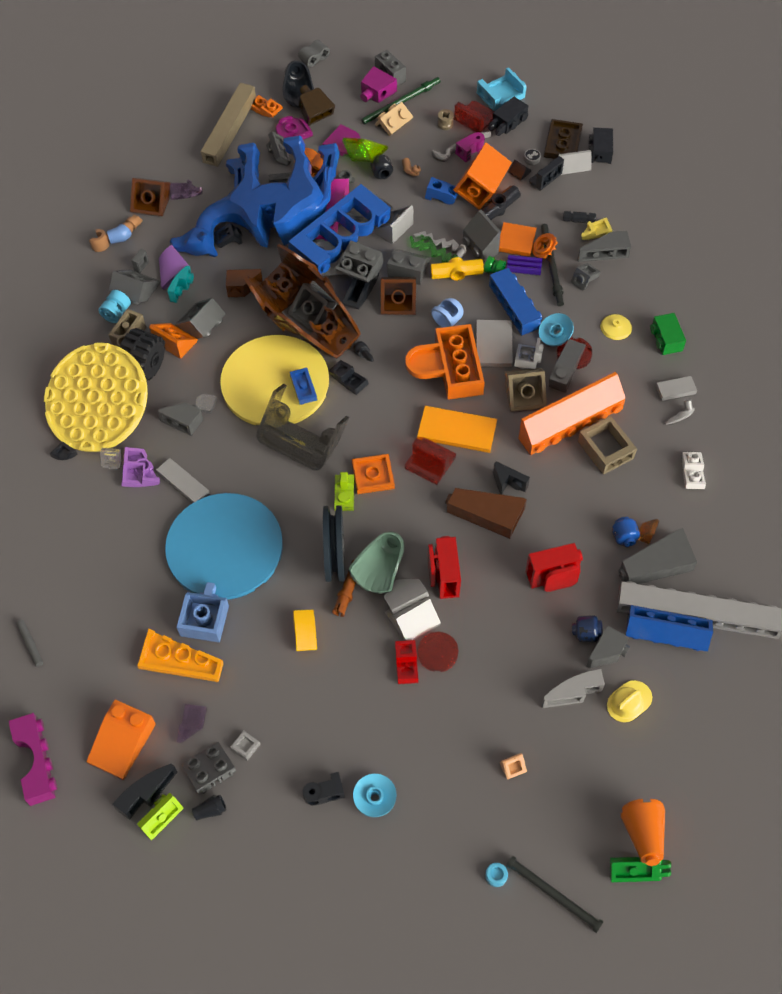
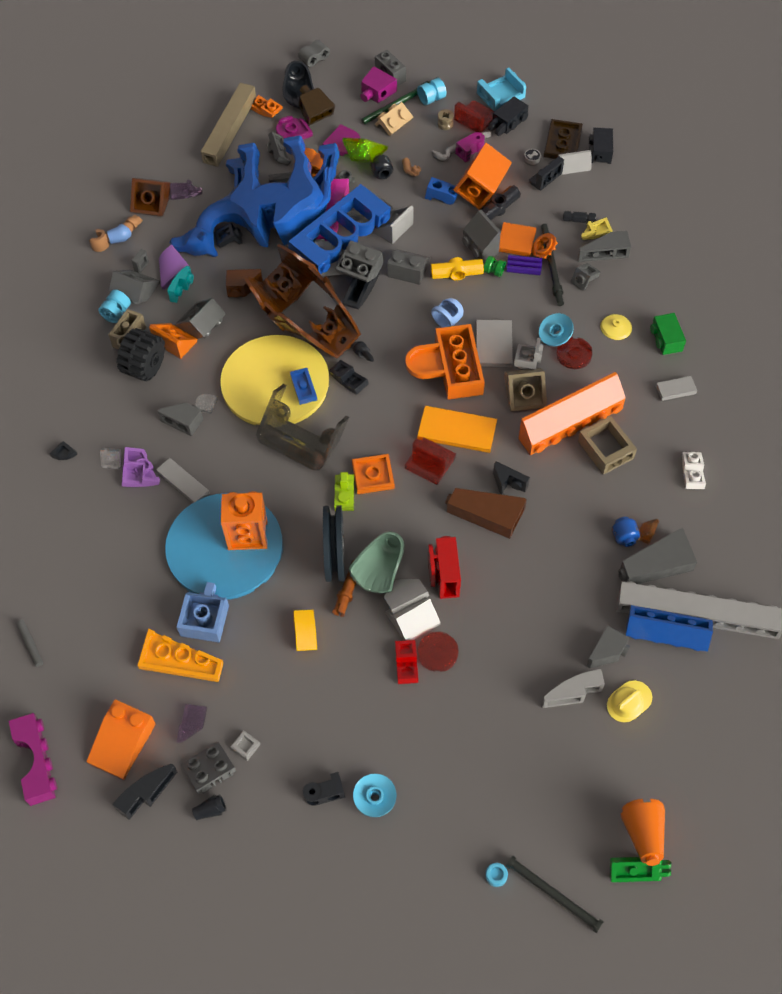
light yellow tile [44,343,147,452] -> none
lime hinge [137,793,184,840] -> none
dark grey slope [288,283,337,332] -> none
reddish brown slope [381,277,416,315] -> none
piece [410,231,467,263] -> none
blue brick [489,268,542,336] -> none
light nougat slope [500,753,527,780] -> none
black slope [508,159,531,180] -> none
red brick [525,543,583,592] -> none
dark grey slope [549,339,586,393] -> none
dark blue head [572,615,603,642] -> none
light grey bar [665,399,695,425] -> none
none -> orange torso [221,491,268,550]
none -> medium azure wheel [417,78,447,106]

